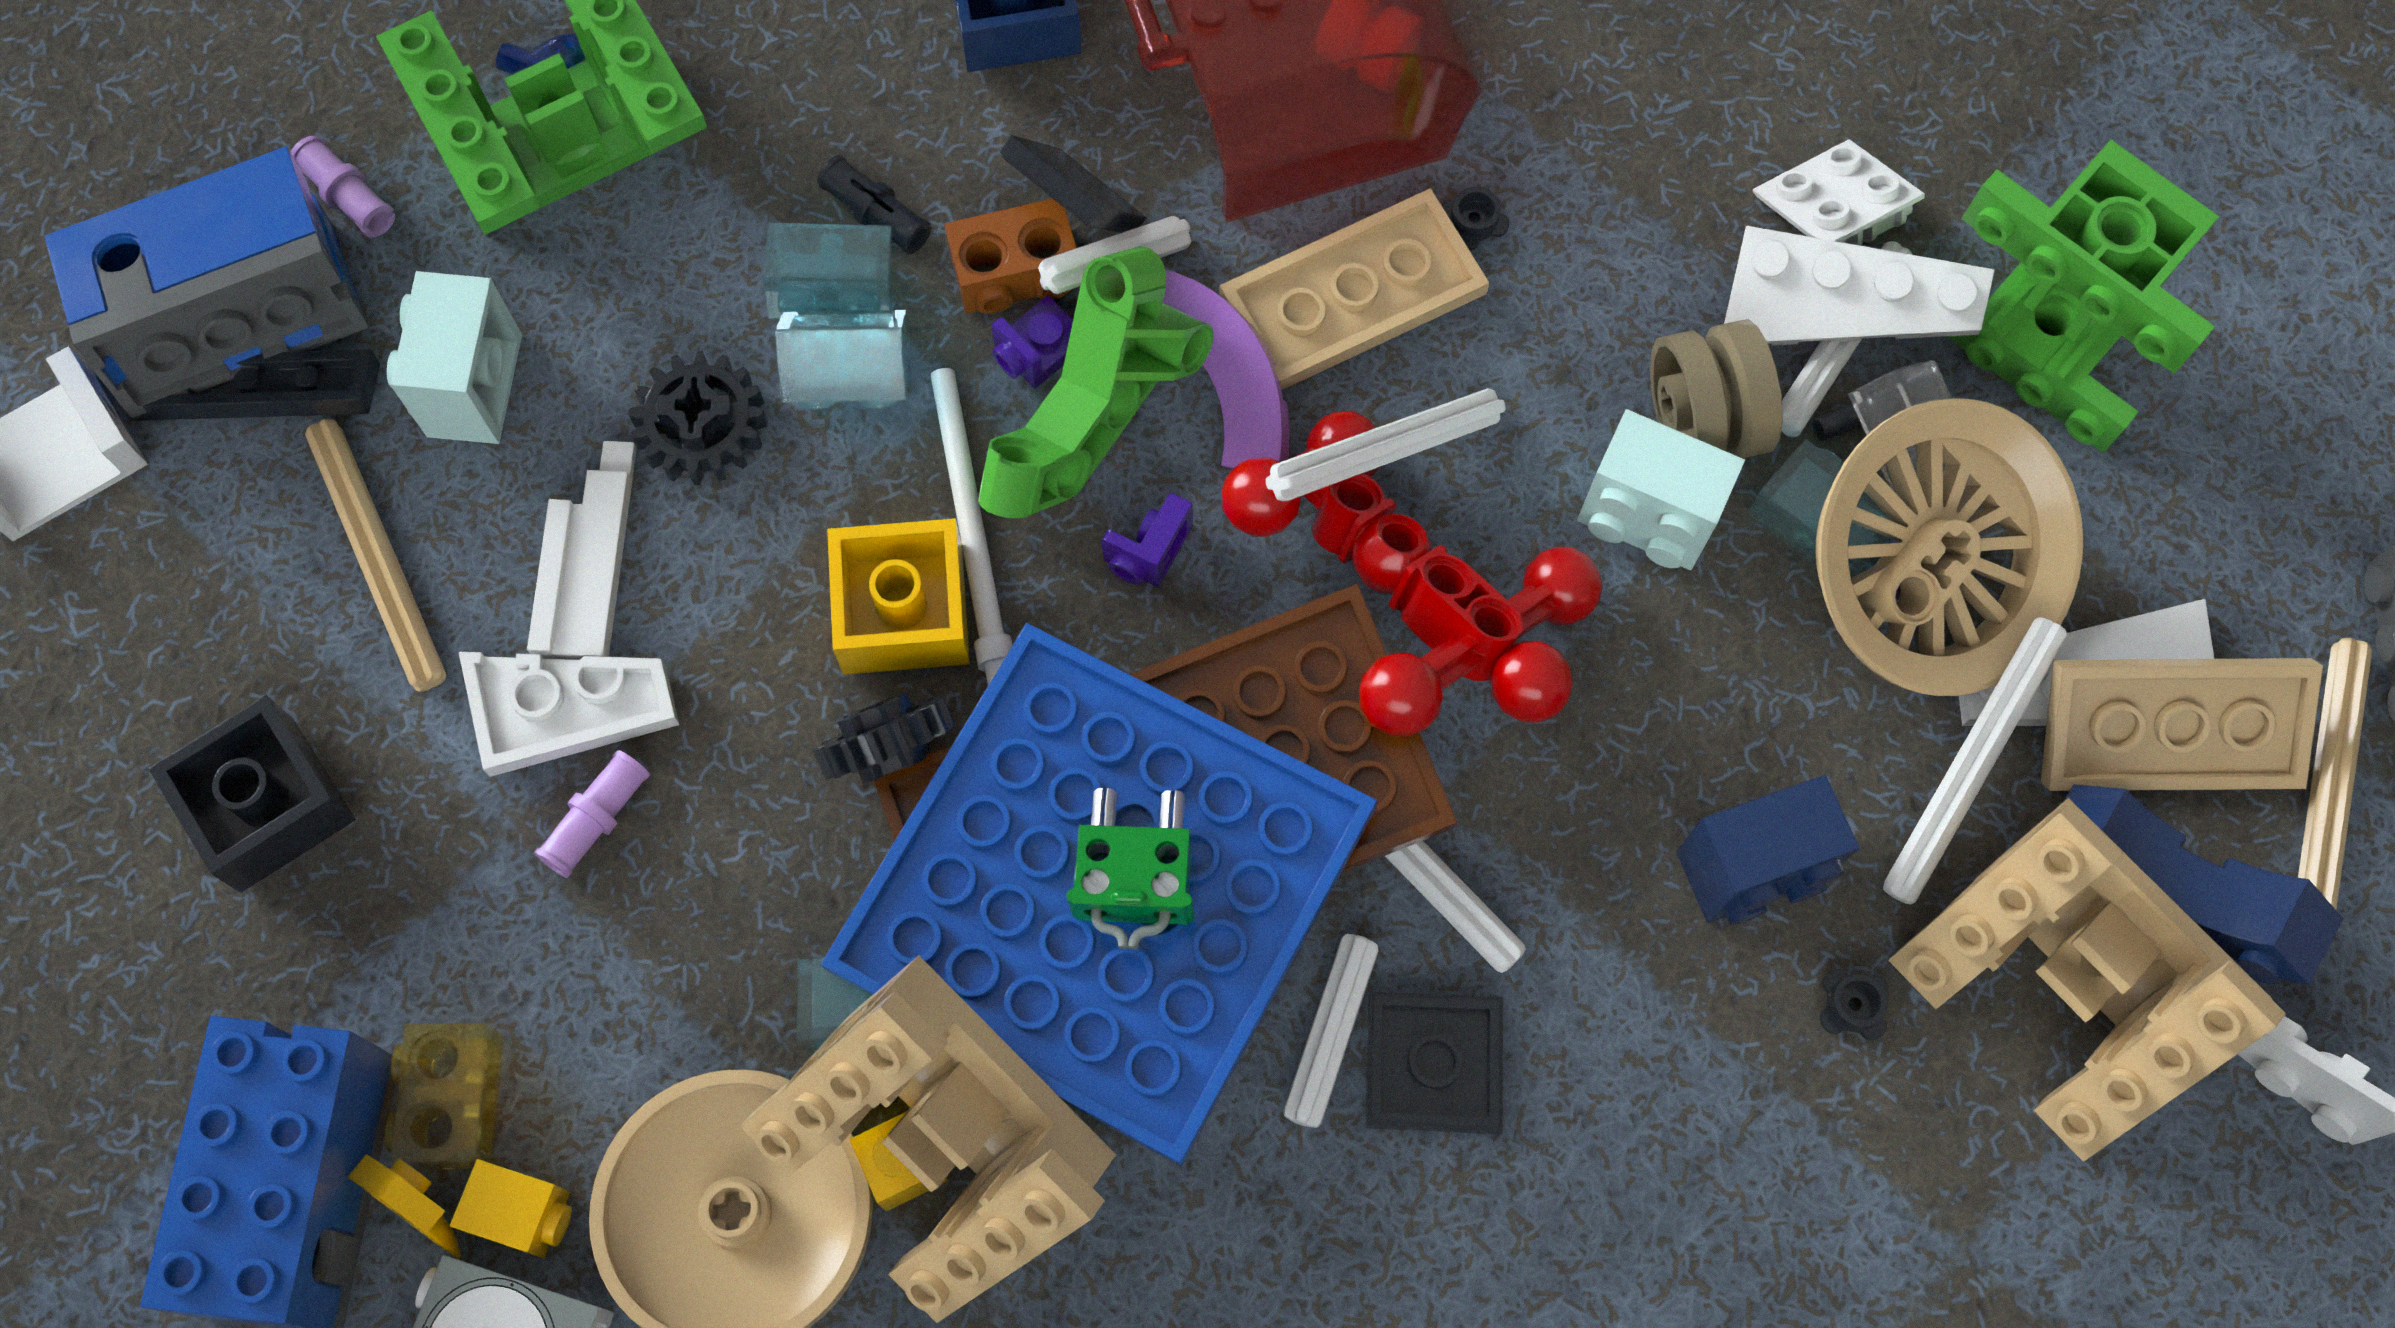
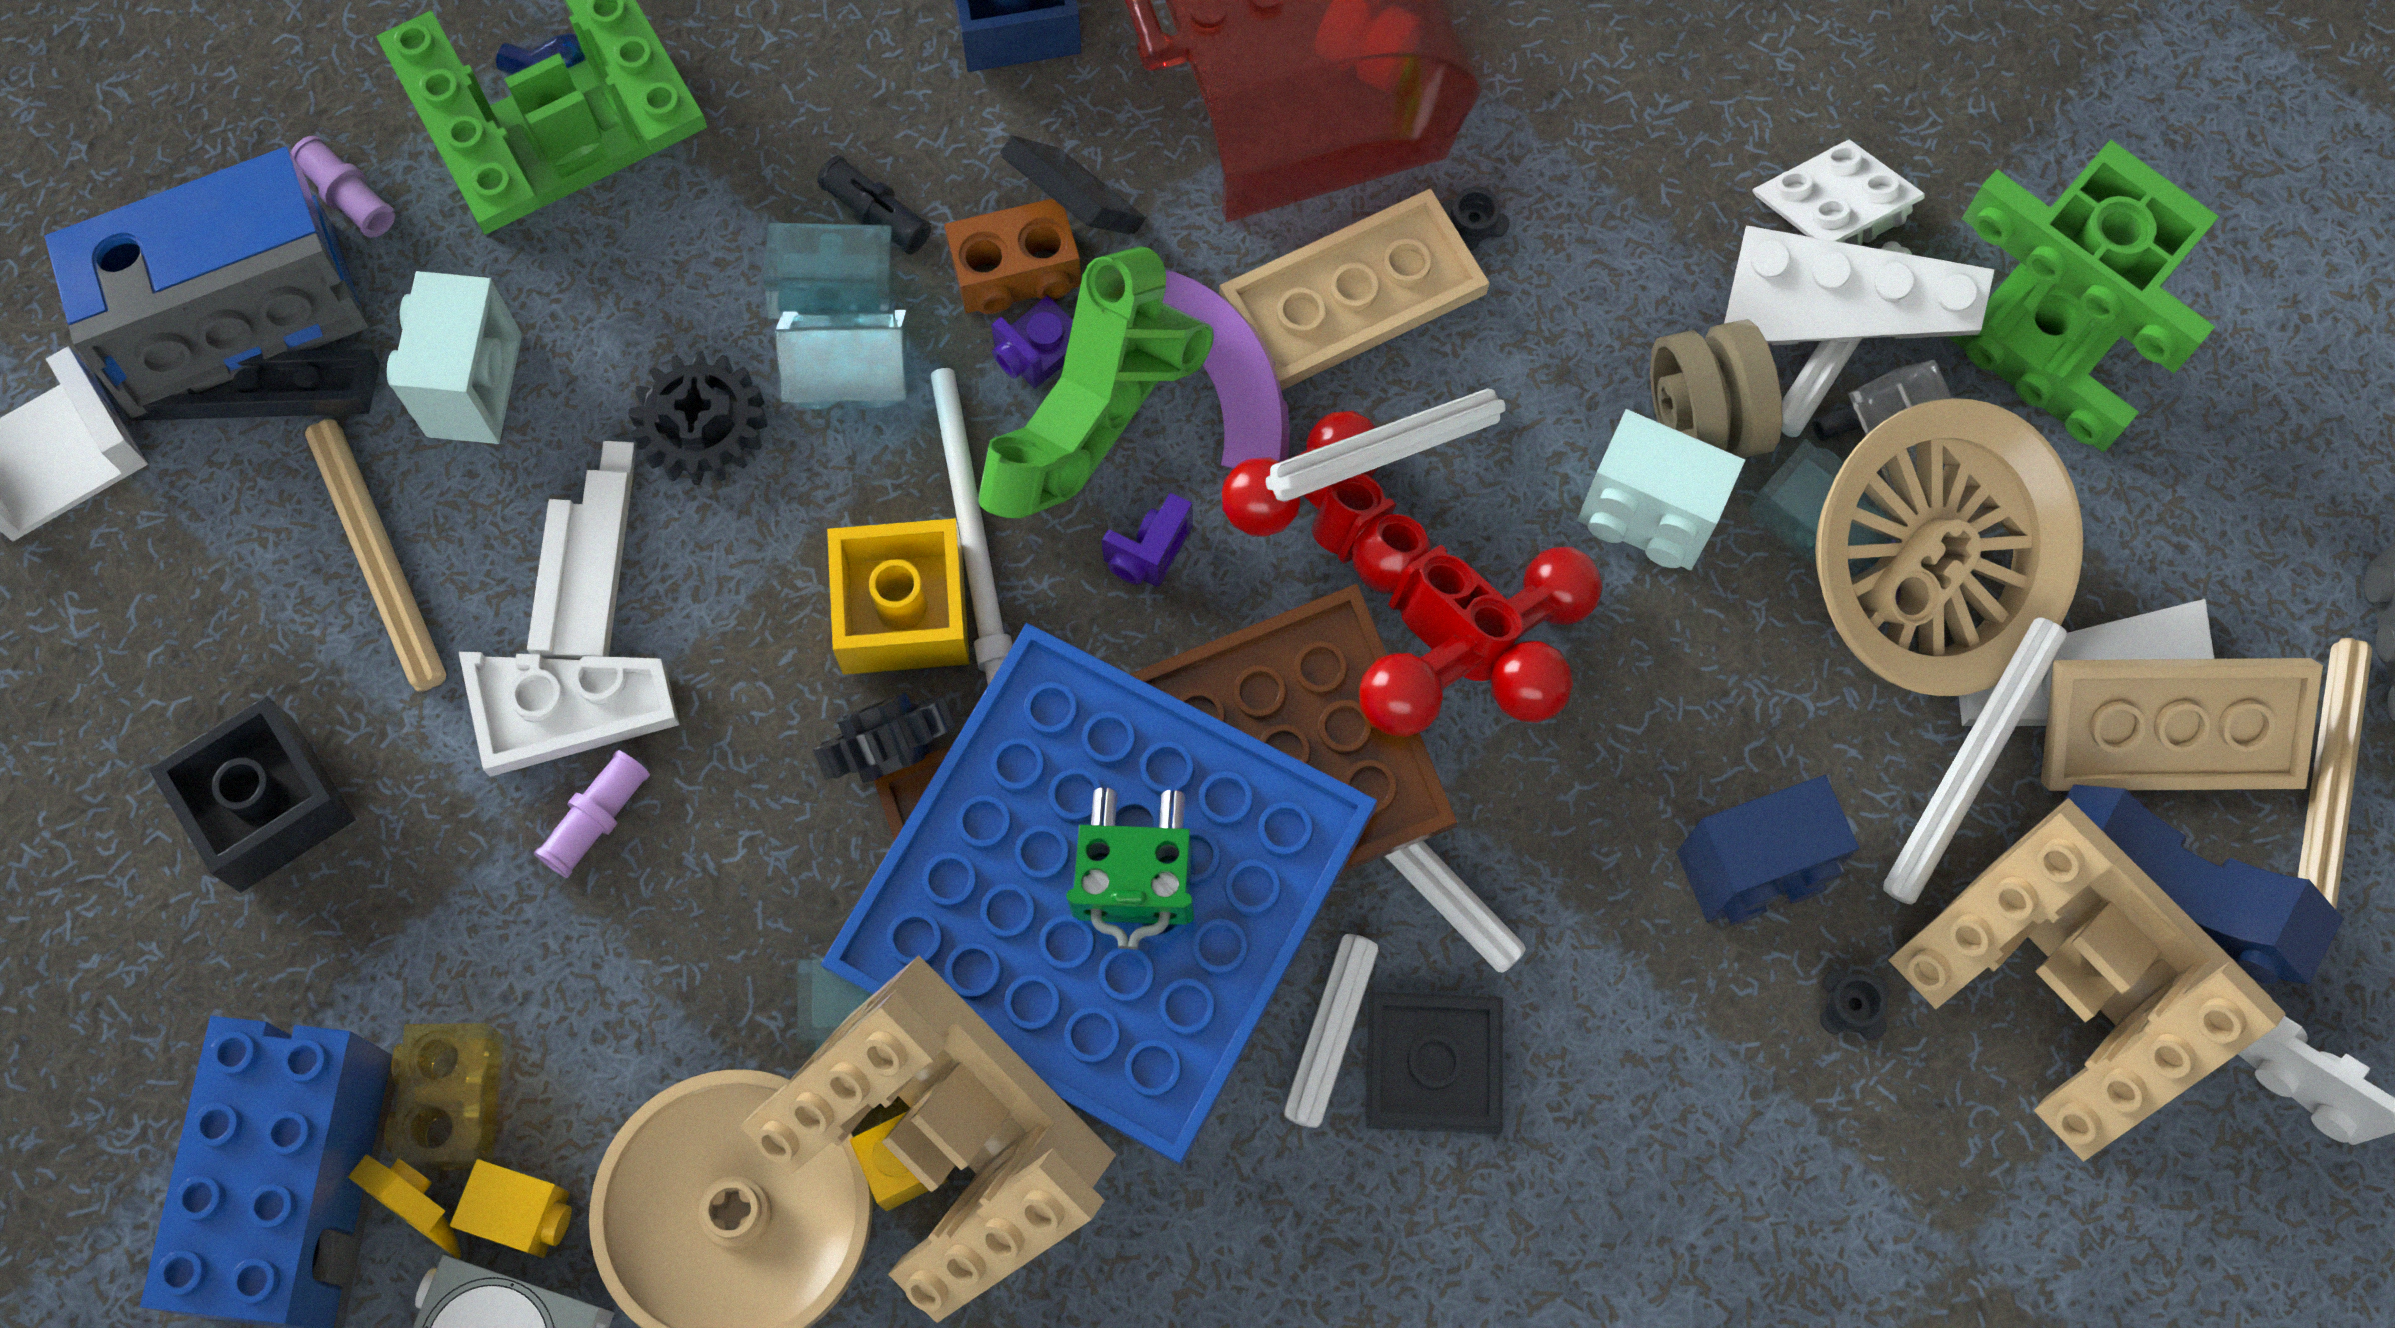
white axle [1038,216,1191,294] -> none

